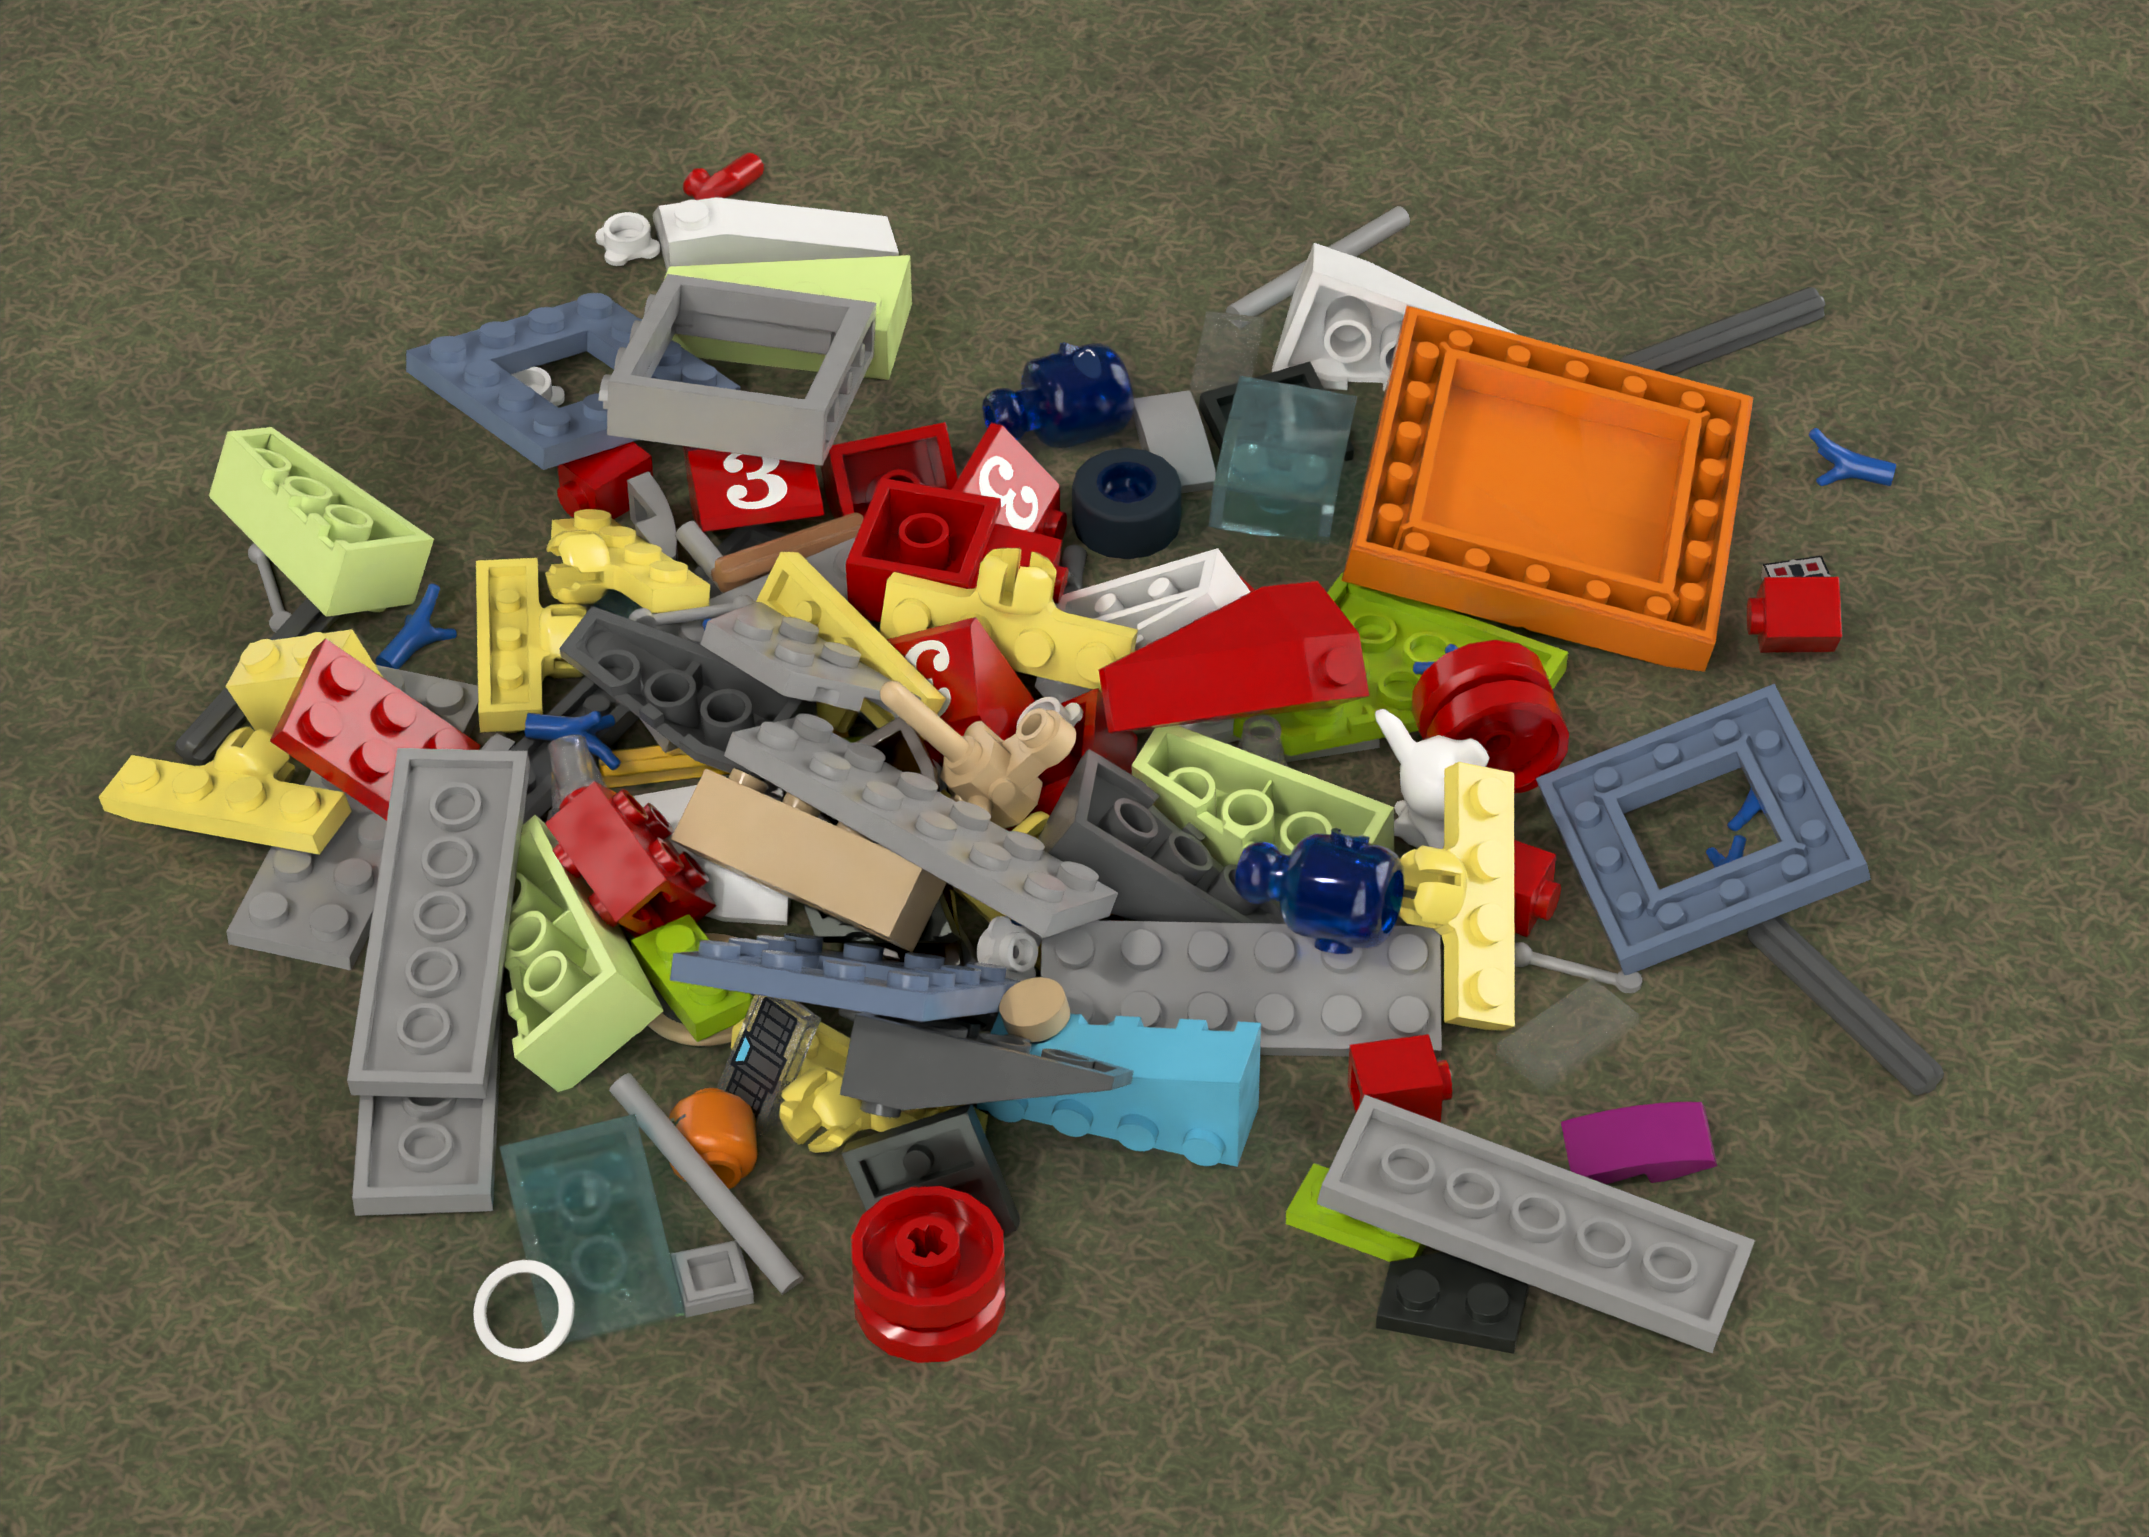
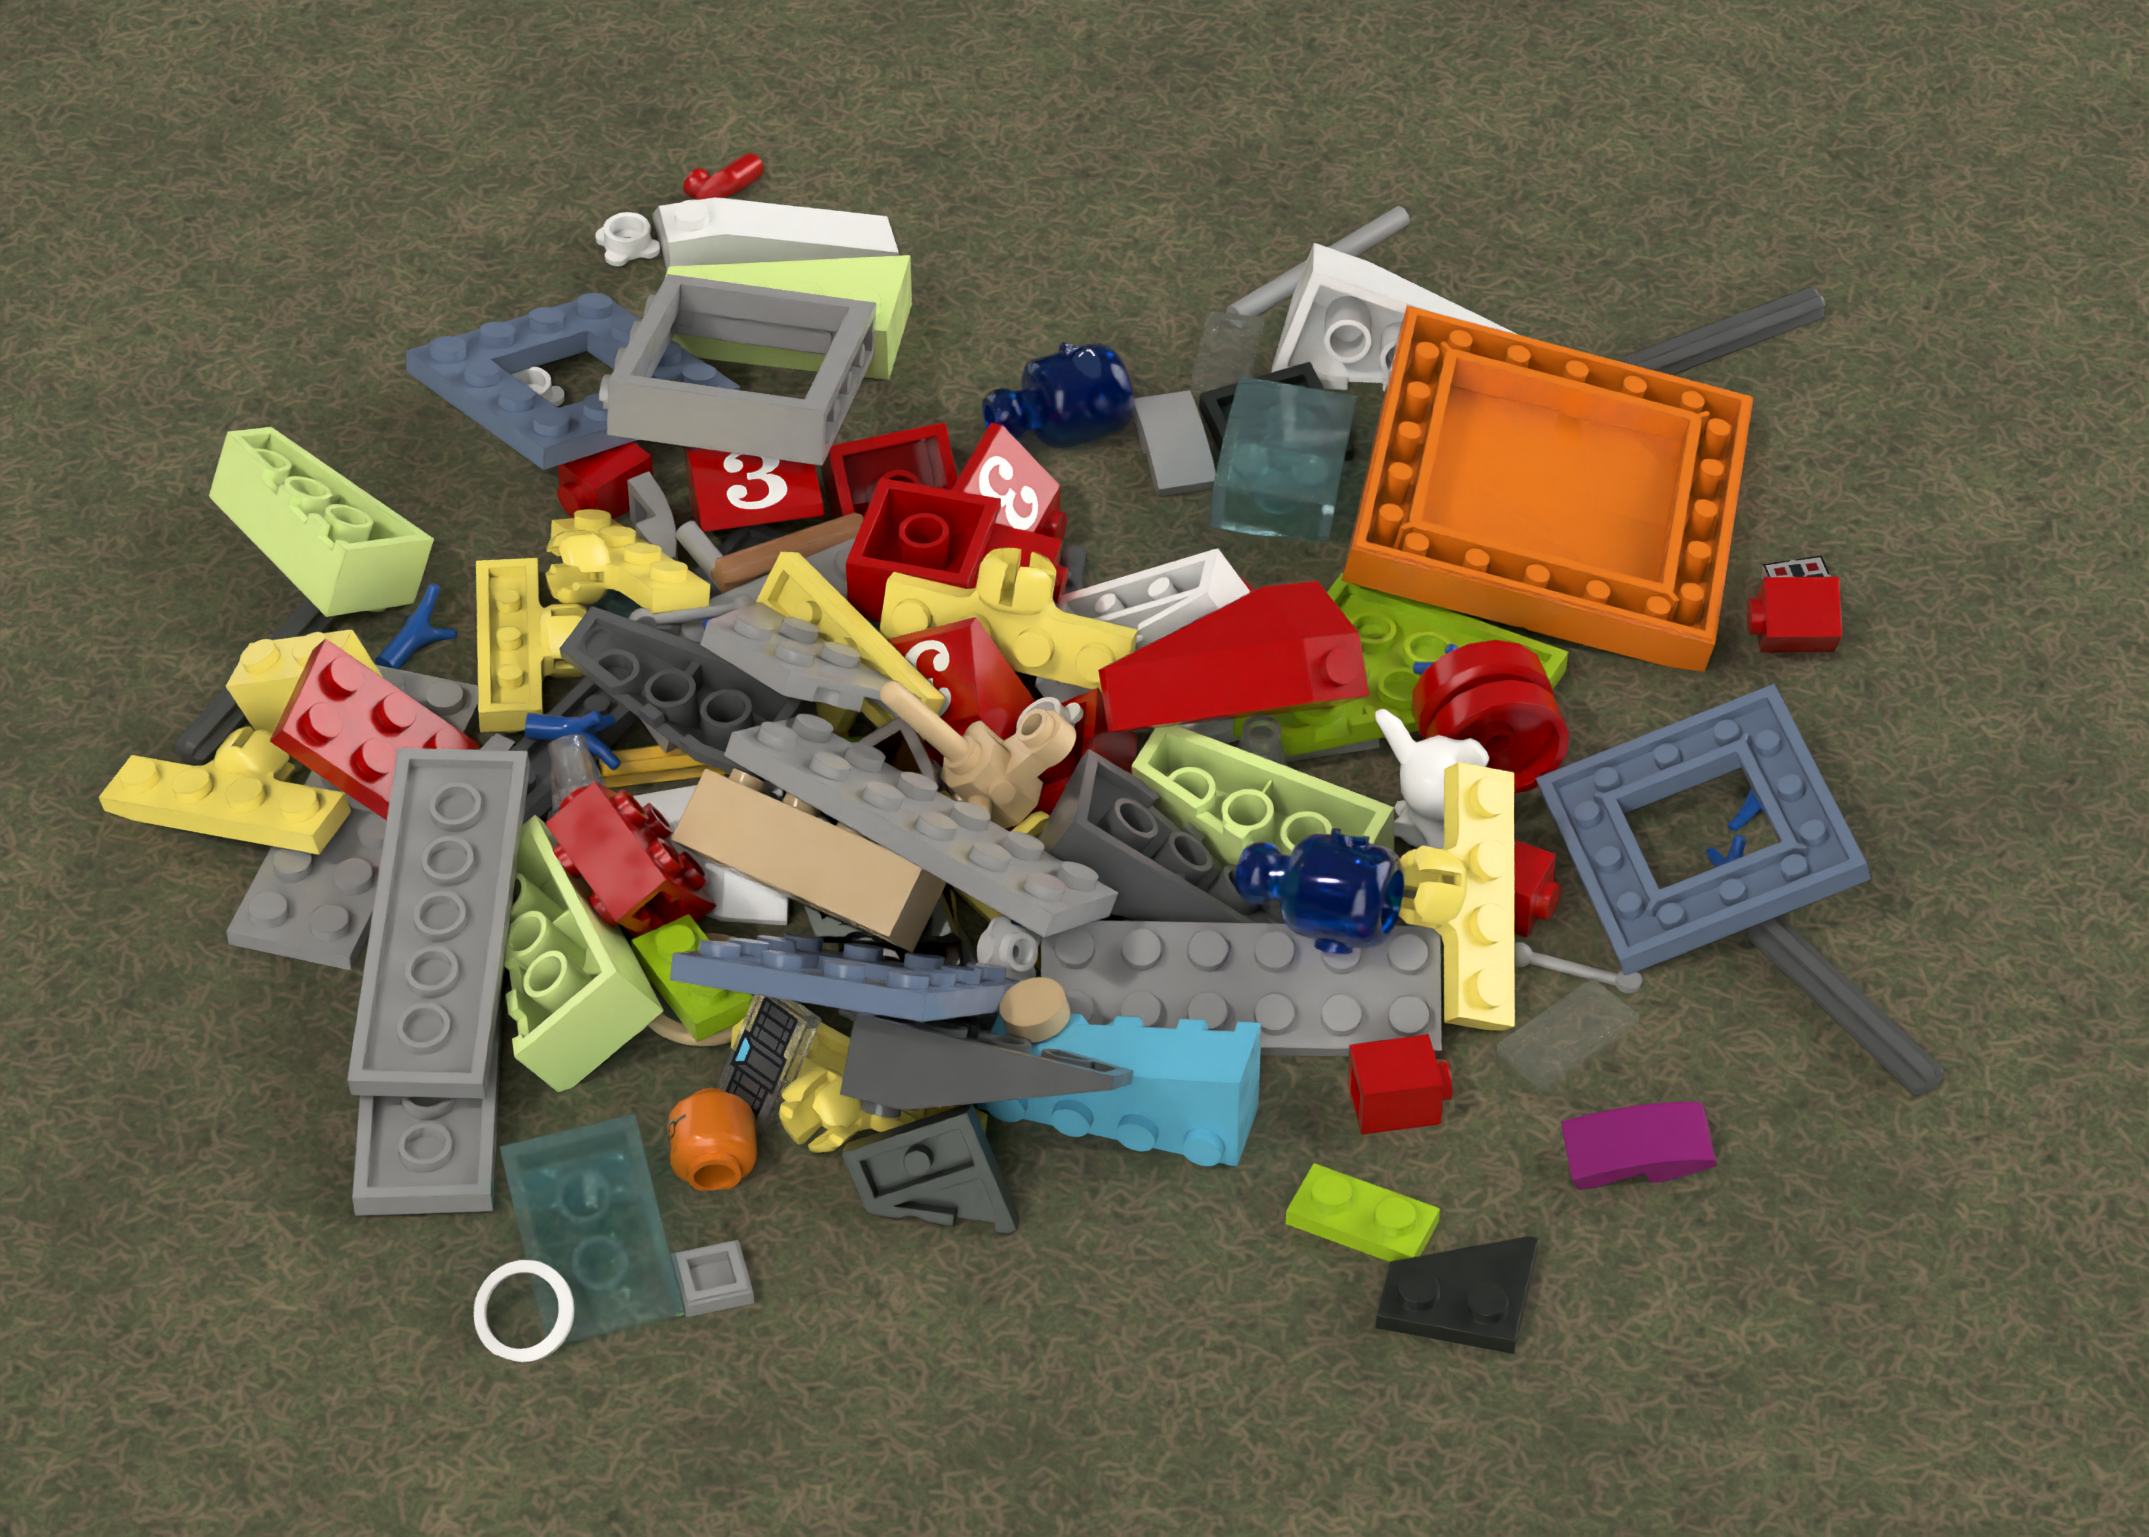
light grey hinge [248,543,292,632] -> none
light grey bar [609,1073,804,1295] -> none
red wheel [851,1186,1006,1363] -> none
black wheel [1072,448,1182,559] -> none
light grey plate [1317,1095,1755,1353] -> none
blue bar [1809,428,1897,486] -> none

